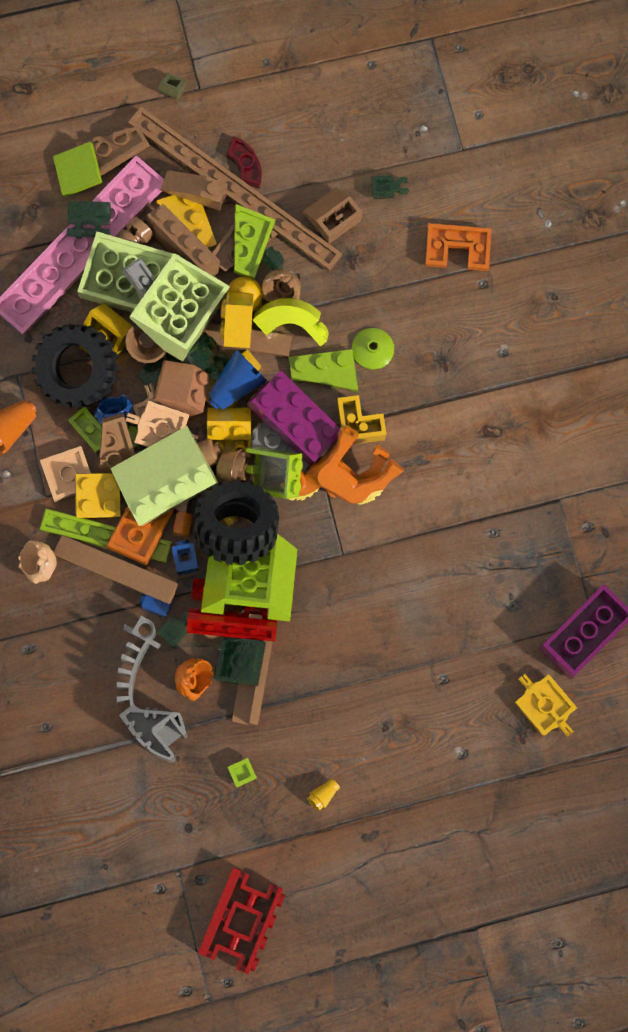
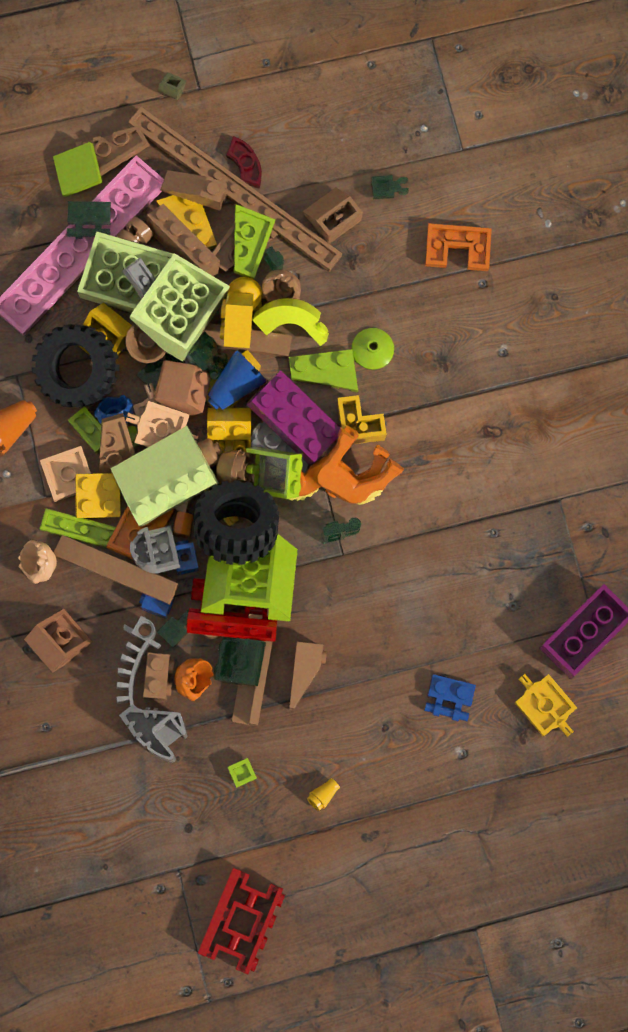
none -> nougat slope [24,609,92,673]
none -> light grey slope [130,526,180,573]
none -> medium nougat brick [143,653,174,702]
none -> medium nougat slope [289,642,327,710]
none -> clear green plate [321,518,361,544]
none -> blue plate [424,674,476,721]

